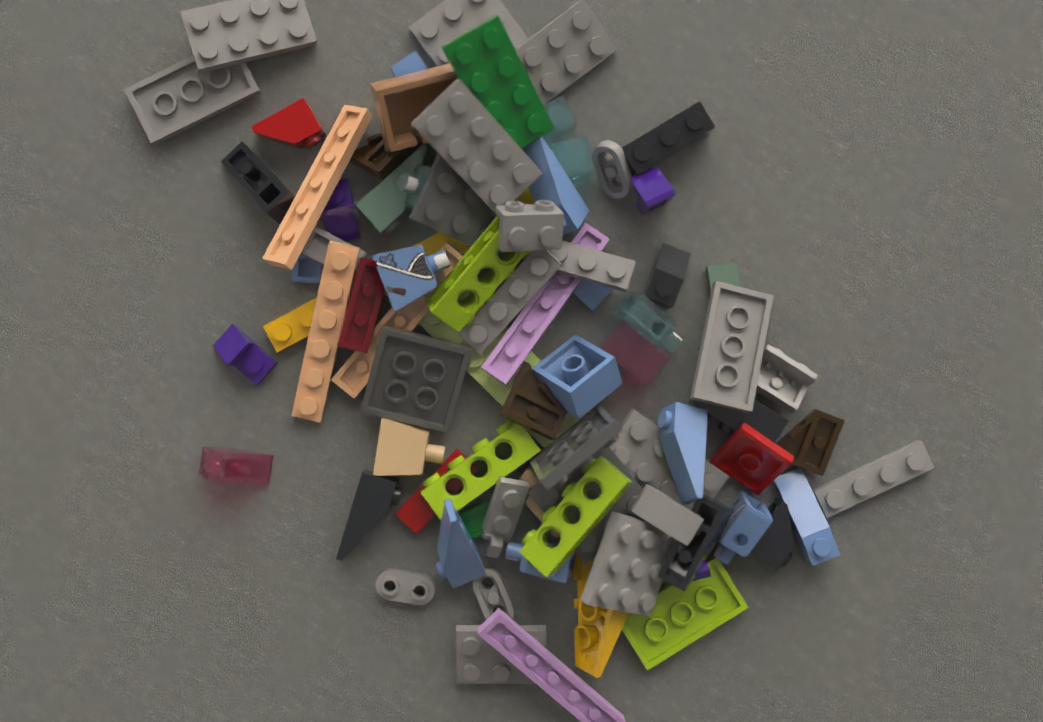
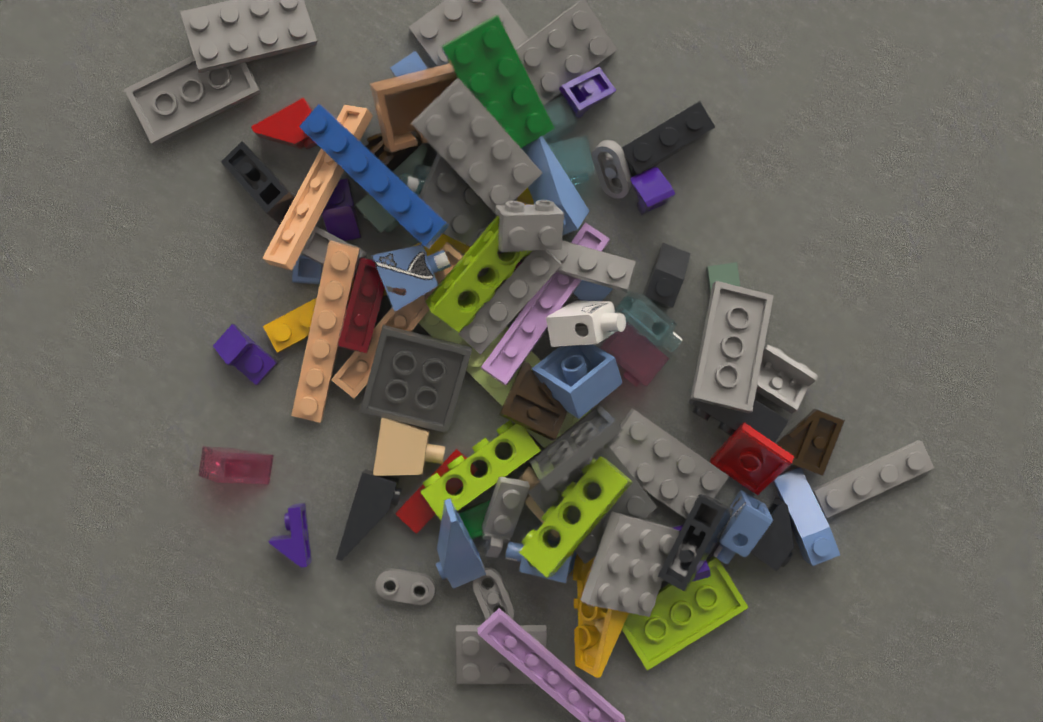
light grey slope [630,484,704,546] -> none
medium blue slope [658,402,708,504] -> none
none -> dark purple slope [268,503,312,568]
none -> blue plate [299,104,450,249]
none -> white torso [546,300,626,347]
none -> slope [559,67,616,119]

